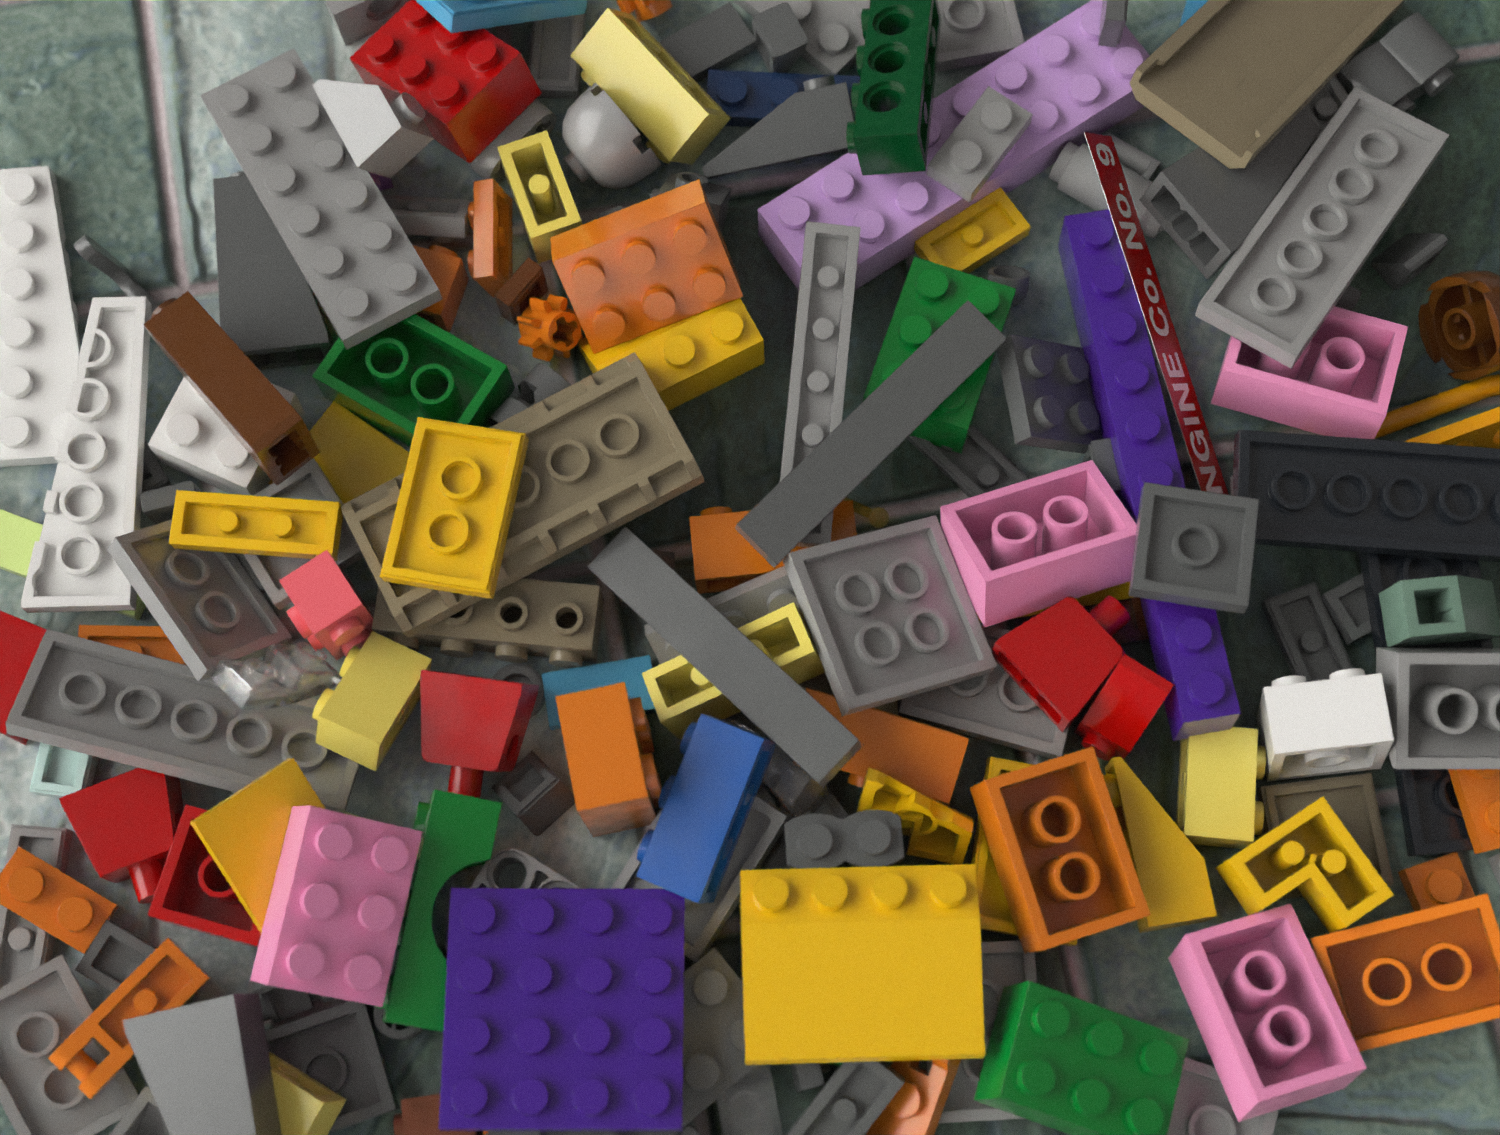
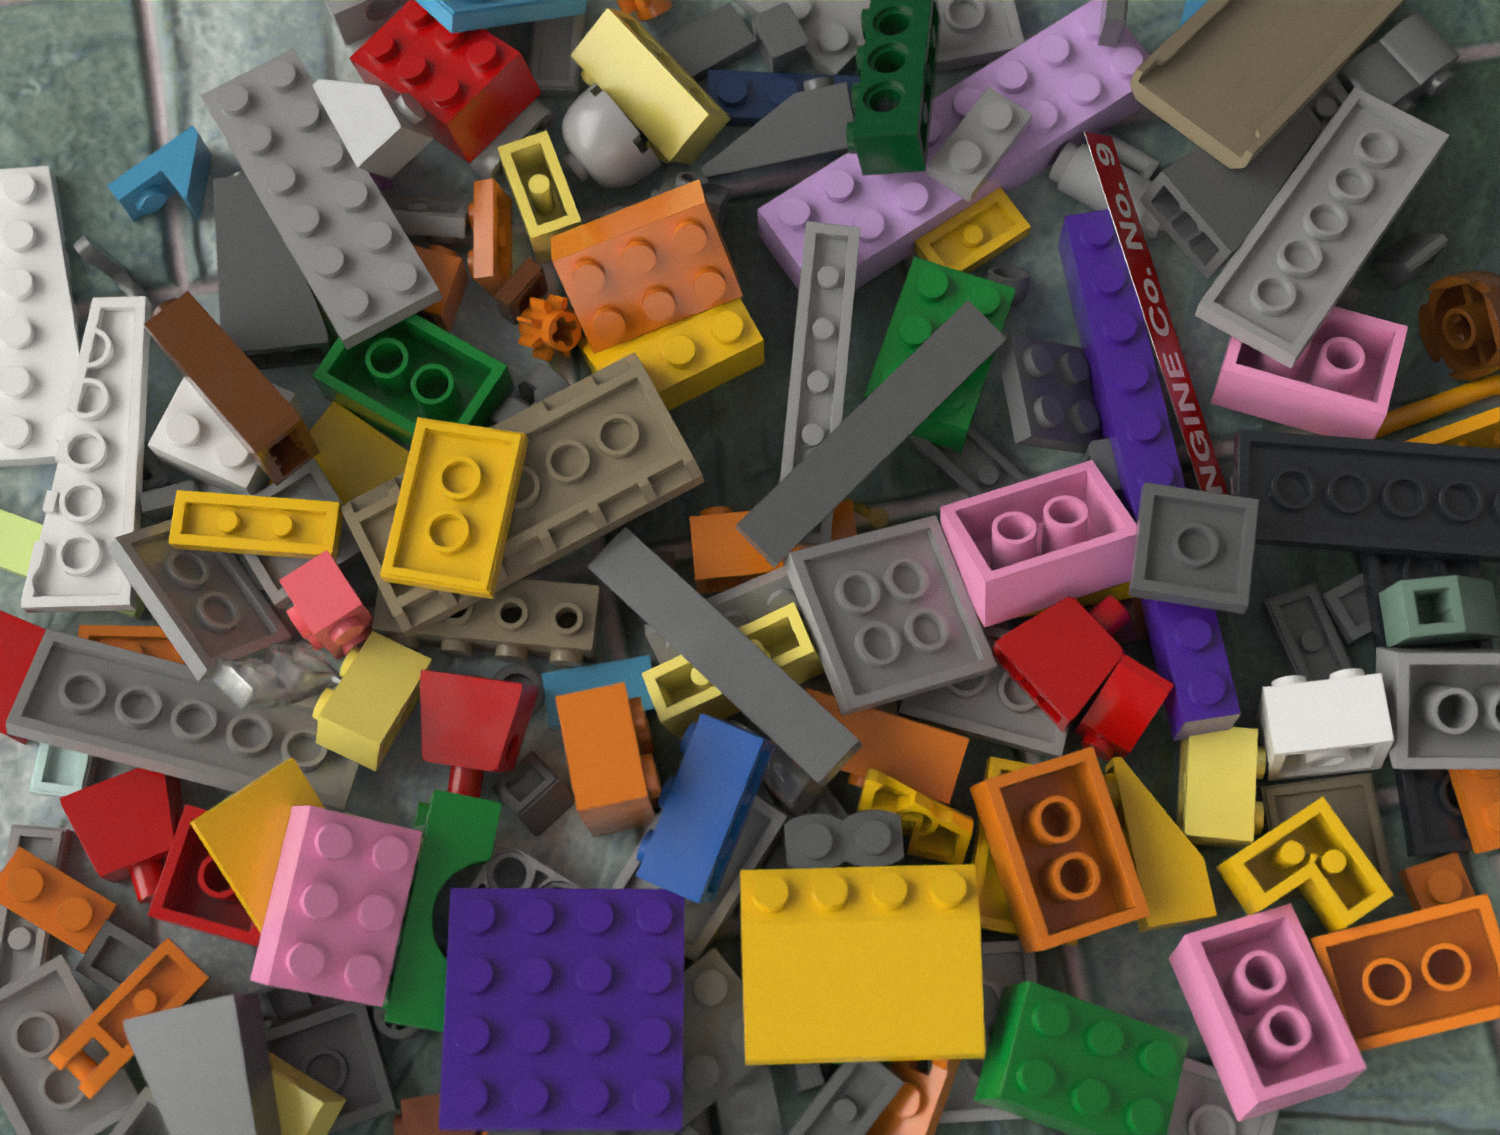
none -> dark azure slope [107,125,212,222]

